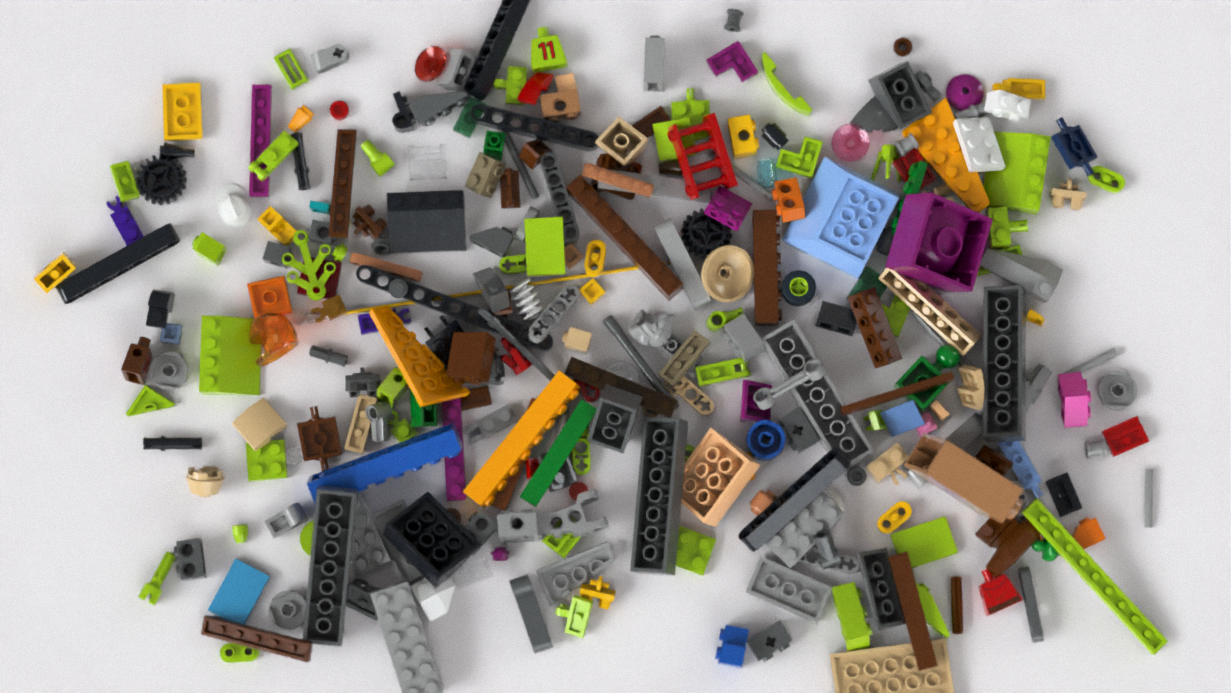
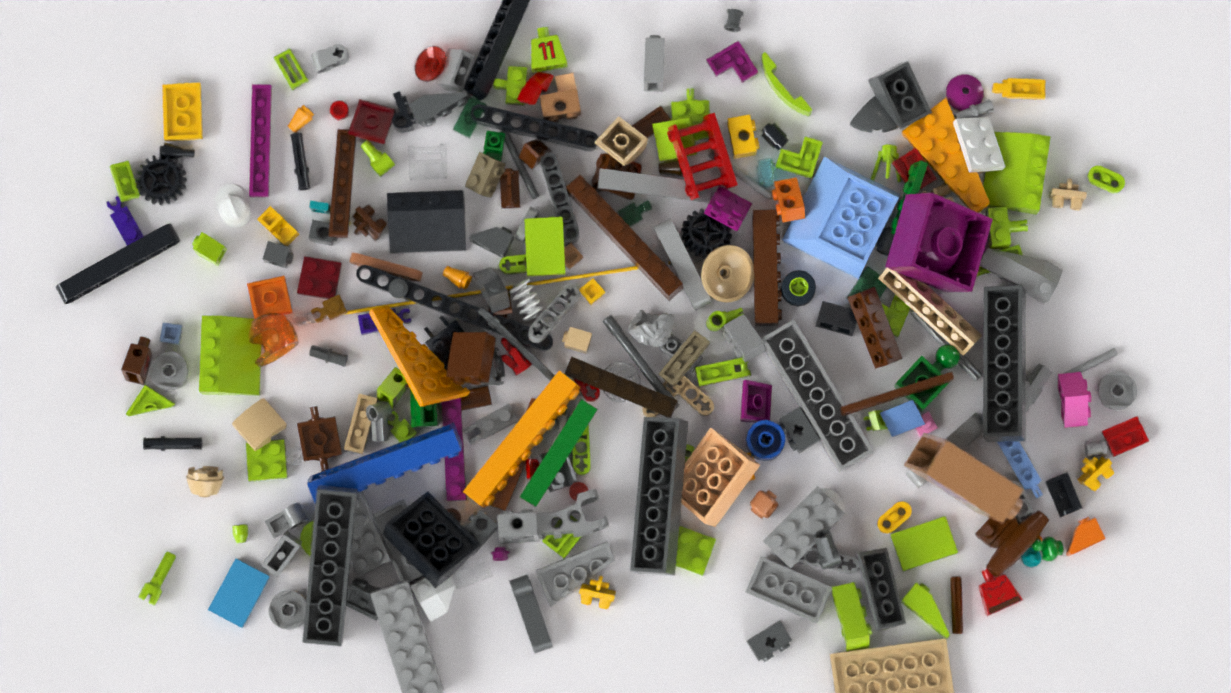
yellow brick [34,251,77,293] -> none
black brick [146,289,175,329] -> none
dark grey brick [174,538,207,581] -> none
reddish brown tile [201,615,313,662] -> none
lime plate [220,643,260,663] -> none
lime plate [248,130,299,181] -> none
lime plant [282,230,336,301] -> none
lime plate [332,243,348,261] -> none
dark grey hips [345,367,380,398] -> none
dark grey plate [371,237,390,255] -> none
lime plate [555,595,593,638] -> none
nougat piece [581,163,654,198] -> none
yellow plate [584,240,606,277] -> none
dark grey brick [587,384,643,453] -> none
blue brick [715,625,749,669] -> none
beam [738,448,851,551] -> none
light grey piece [753,359,826,410] -> none
clear pink dish [832,124,870,162] -> none
dark grey plate [847,467,866,486] -> none
tan brick [865,442,909,486] -> none
reddish brown tile [888,552,938,671] -> none
reddish brown plate [893,38,912,57] -> none
light grey bush [894,133,919,157] -> none
dark grey plate [915,70,941,102] -> none
light nougat tile [929,400,949,421] -> none
tan slope [957,364,984,410] -> none
reddish brown hips [974,444,1013,477] -> none
white brick [984,90,1031,122] -> none
dark grey beam [1018,567,1044,643] -> none
lime plate [1022,498,1168,655] -> none
yellow tile [1026,309,1045,326] -> none
dark blue plate [1051,117,1098,177] -> none
light grey bar [1145,469,1153,528] -> none
none -> light grey brick [262,530,302,577]
none -> dark red plate [348,99,396,145]
none -> light orange cone [443,266,472,289]
none -> clear green plate [617,200,652,227]
none -> teal tile [1021,548,1041,568]
none -> yellow hips [1077,456,1115,491]

